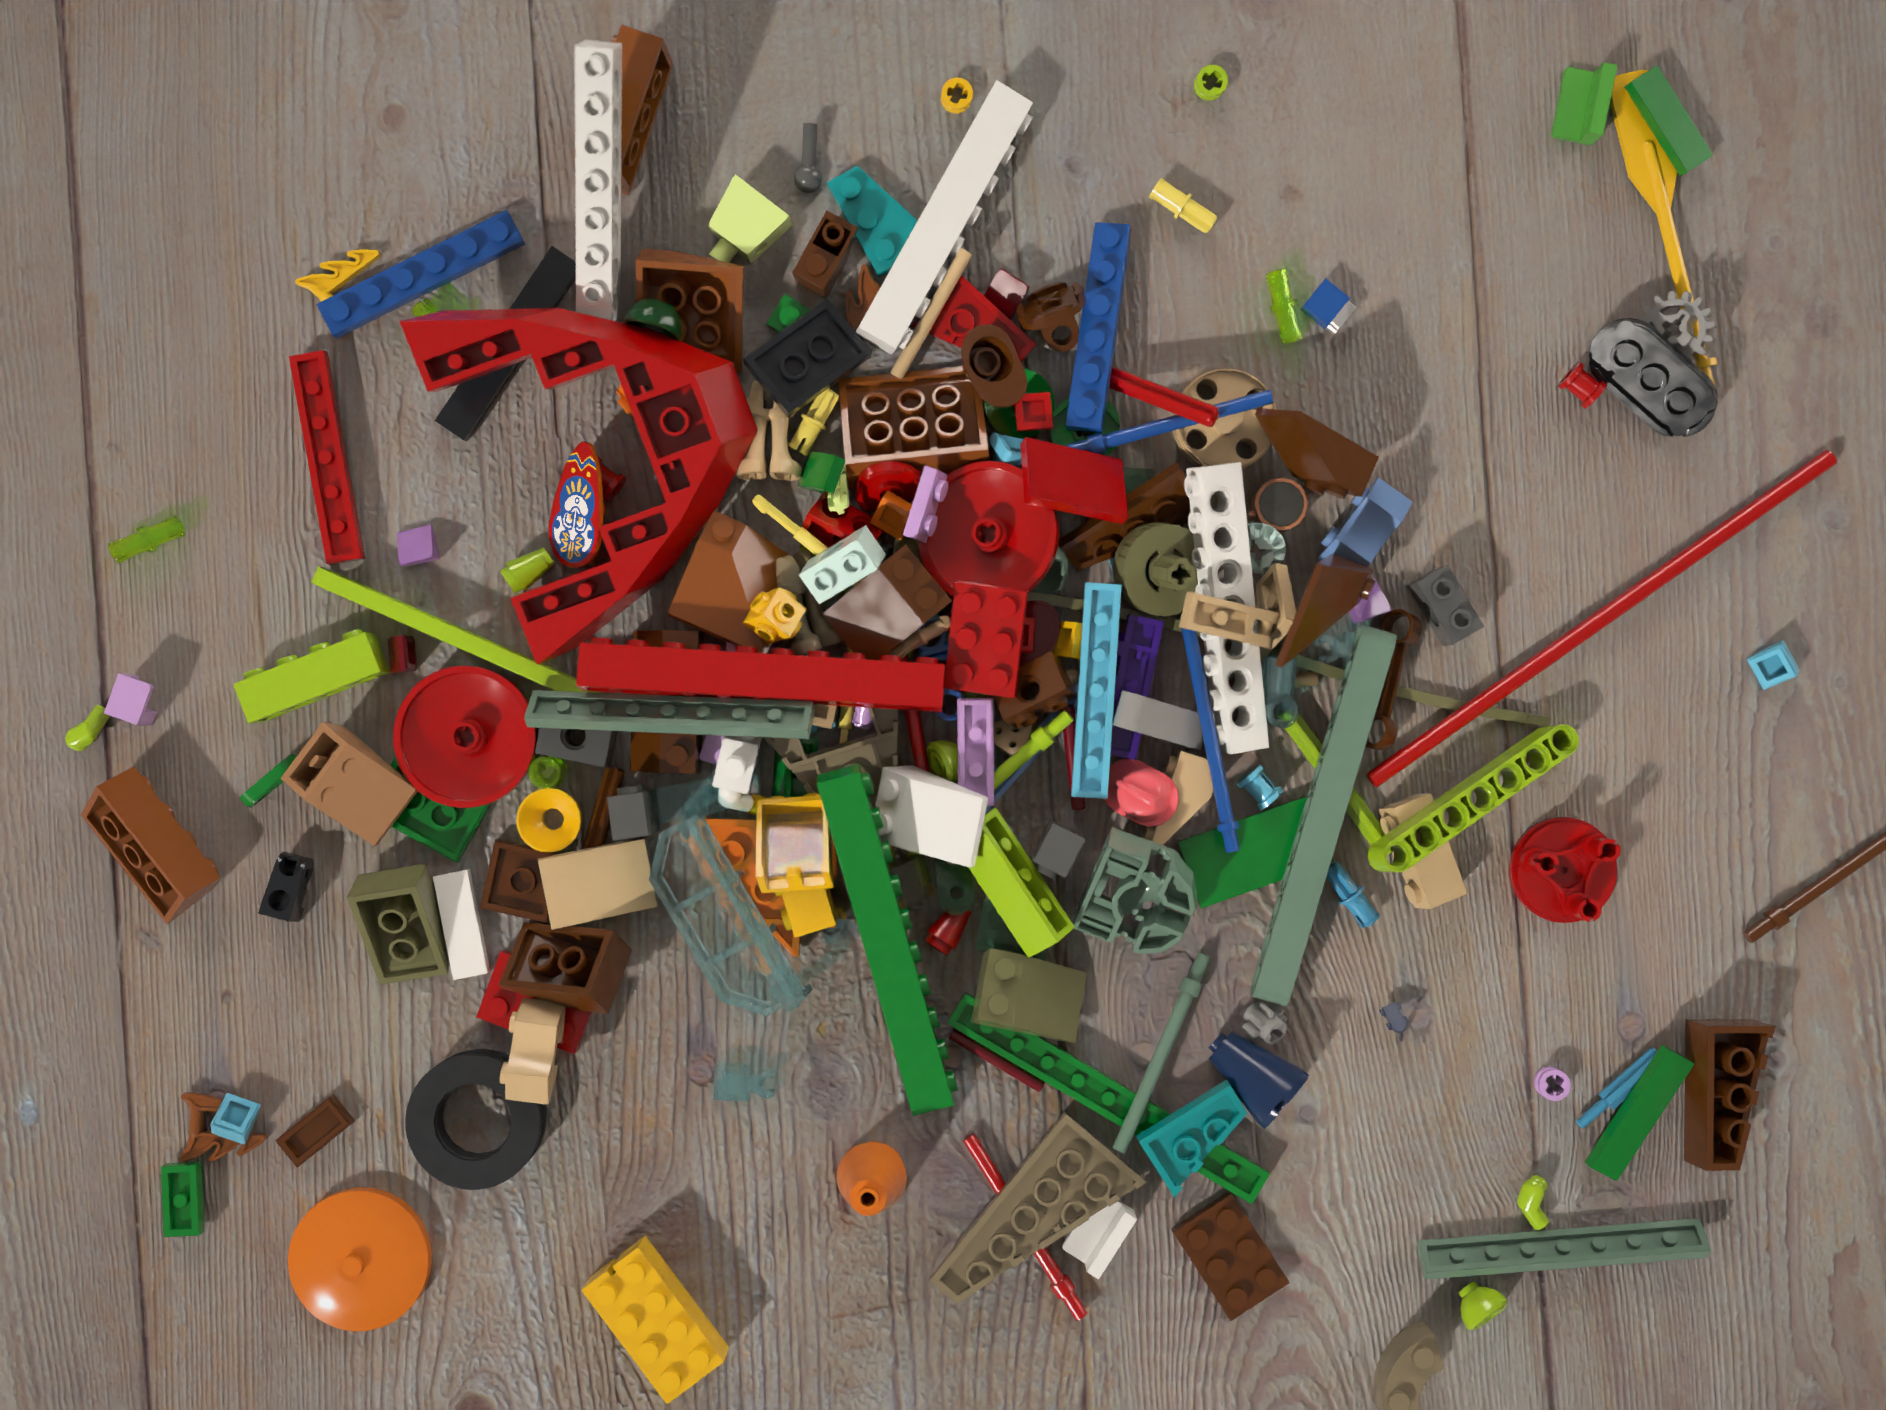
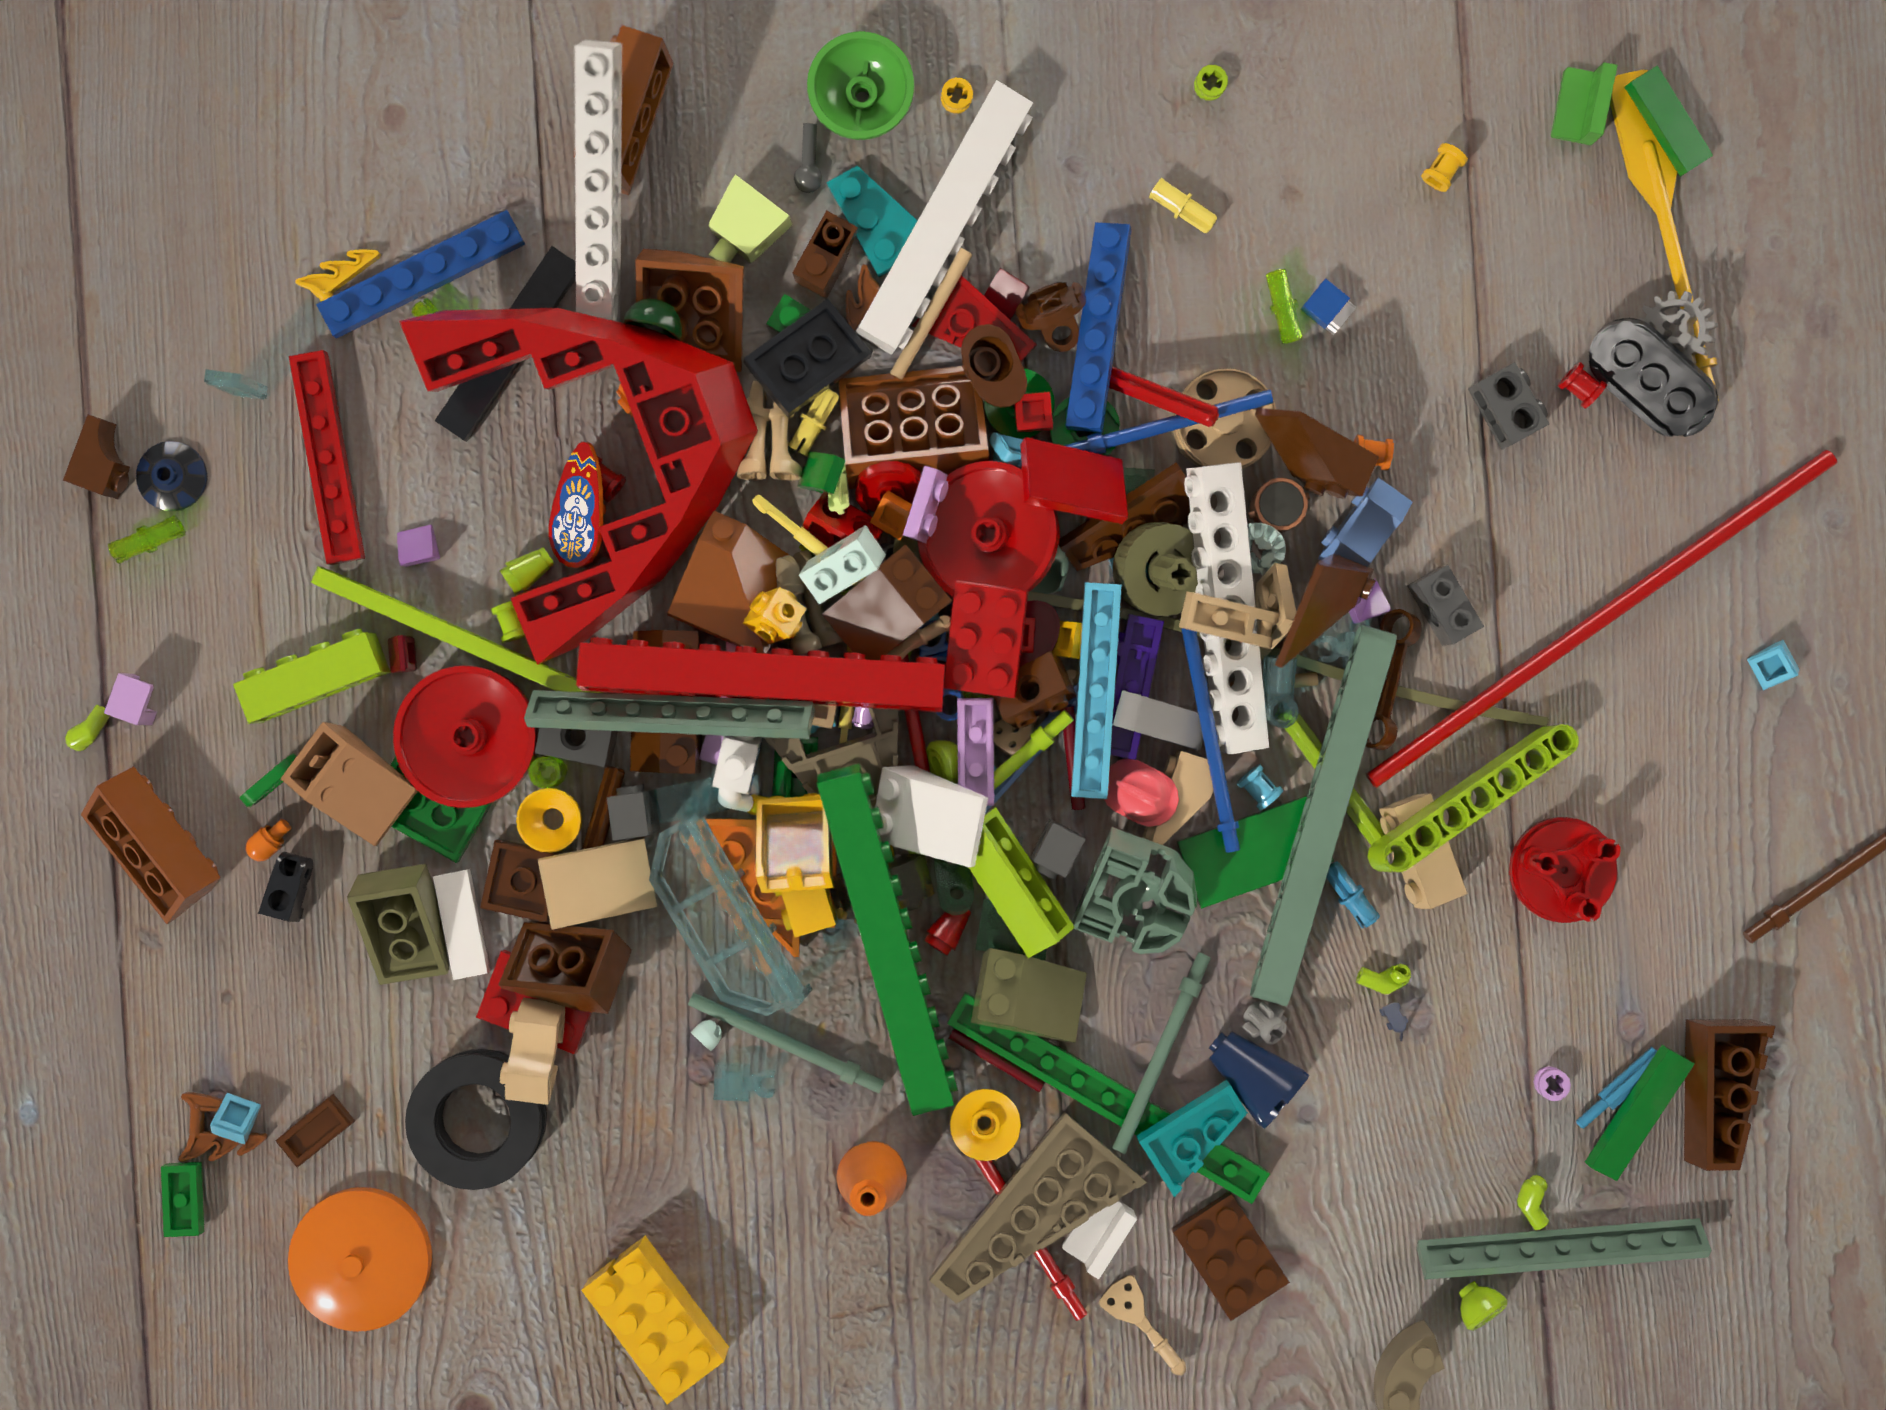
none -> reddish brown arch [63,414,130,499]
none -> dish [136,441,207,511]
none -> clear light blue tile [204,369,268,400]
none -> orange cylinder [246,819,291,861]
none -> lime bush [491,601,526,643]
none -> sand green bar [688,992,885,1094]
none -> light aqua hinge [691,1020,722,1051]
none -> bright green hat [807,31,914,140]
none -> yellow dish [950,1089,1021,1161]
none -> tan piece [1099,1275,1186,1376]
none -> orange bush [1354,434,1394,471]
none -> lime arm [1356,963,1411,994]
none -> yellow bush [1421,143,1468,192]
none -> dark grey brick [1468,362,1549,450]

